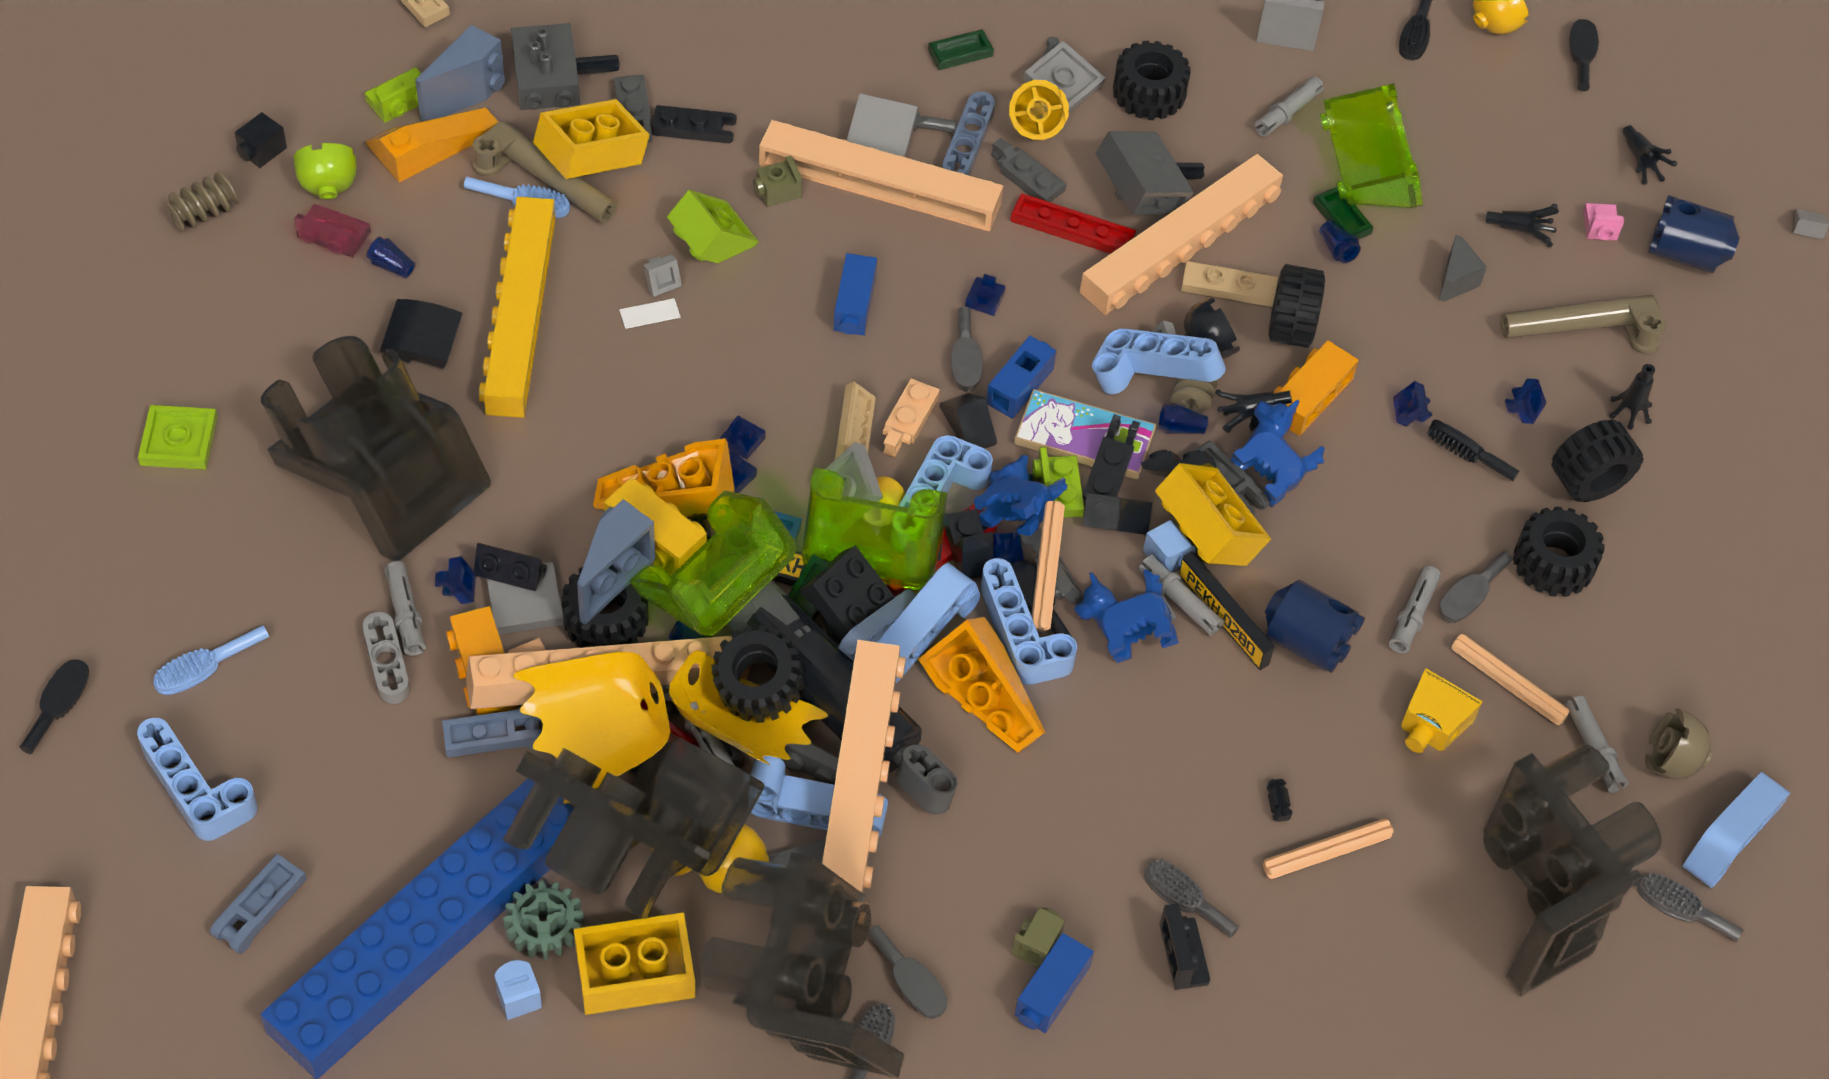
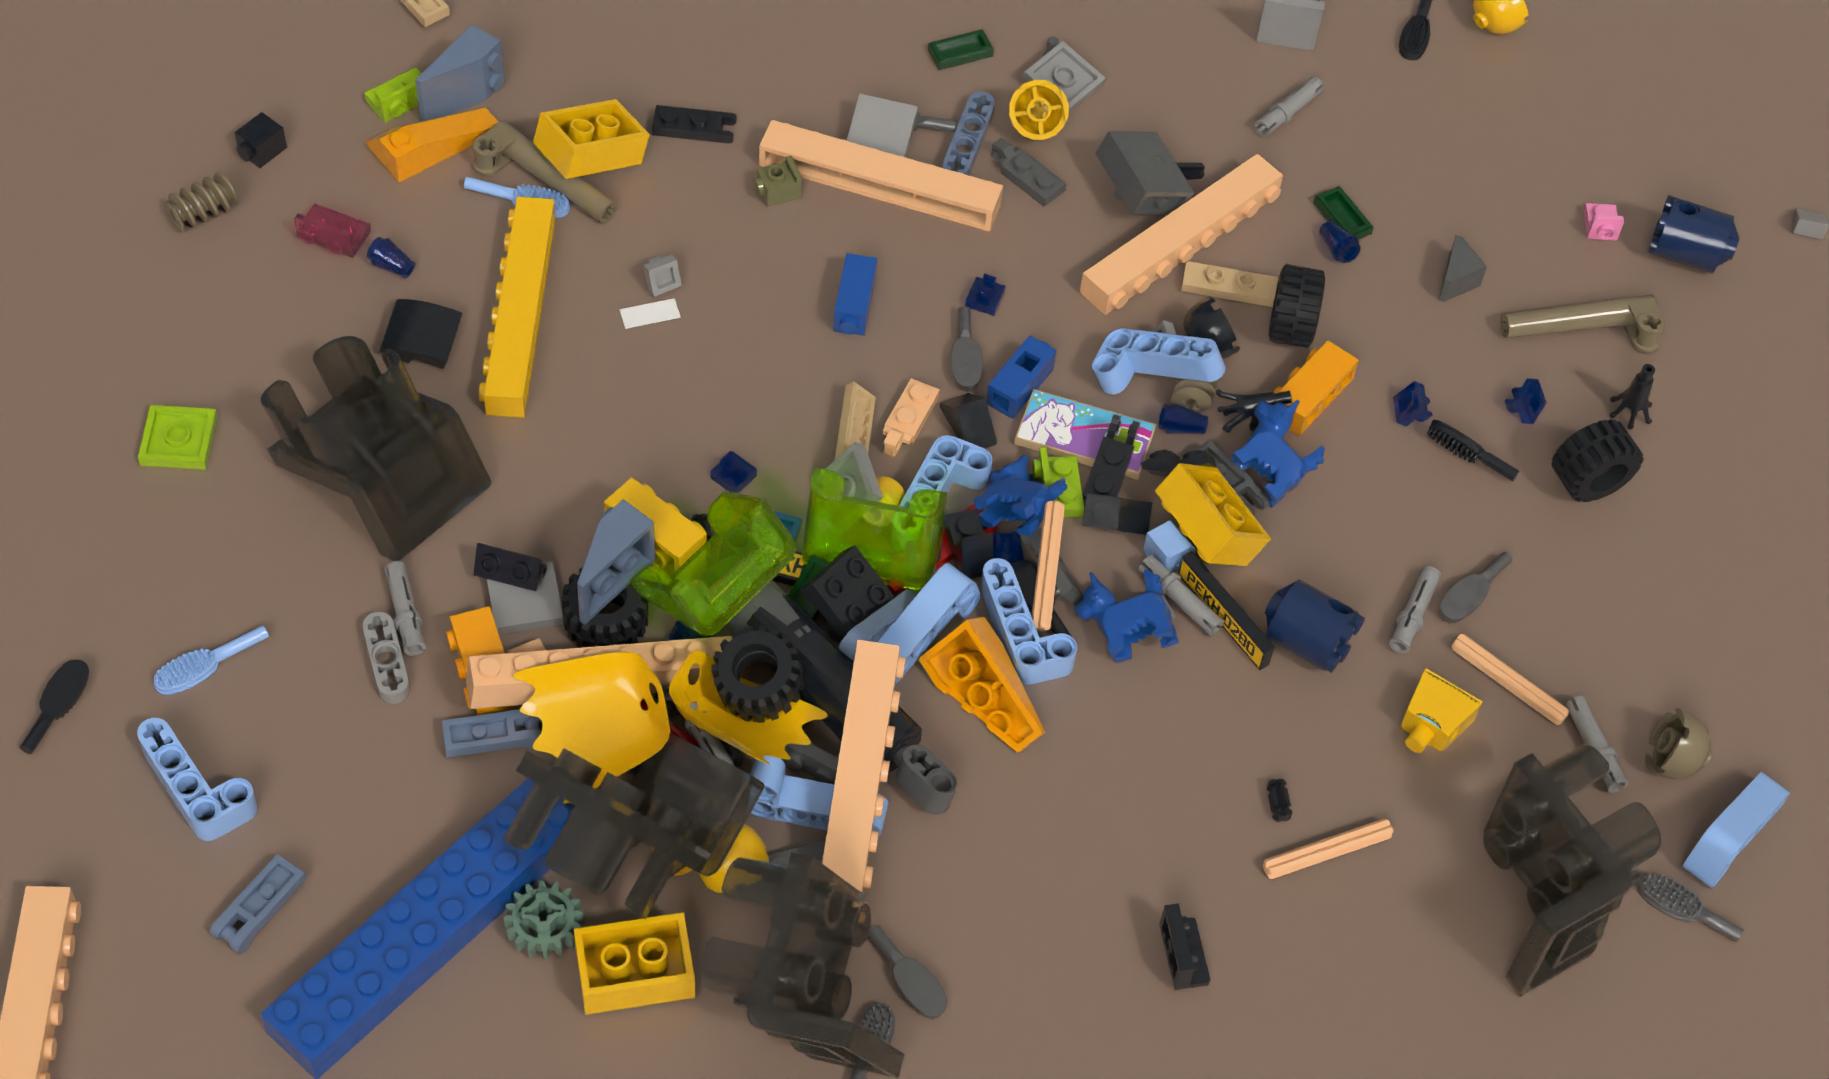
lime cylinder [293,143,357,199] -> none
clear blue tile [435,556,476,604] -> none
light blue piece [494,960,542,1020] -> none
dark grey piece [511,23,620,110] -> none
light orange wedge [593,438,734,518] -> none
dark grey hinge [614,75,652,142] -> none
lime slope [667,189,759,264] -> none
clear blue tile [720,415,766,460] -> none
red tile [1010,193,1136,254] -> none
olive brick [1011,907,1065,968] -> none
blue brick [1015,933,1094,1034] -> none
black tyre [1113,41,1191,120] -> none
flat silver piece [1144,859,1239,938] -> none
clear neon green windscreen [1320,83,1423,208] -> none
black piece [1486,203,1559,247] -> none
black tyre [1513,506,1605,597] -> none
black piece [1570,19,1599,91] -> none
black piece [1623,125,1677,185] -> none

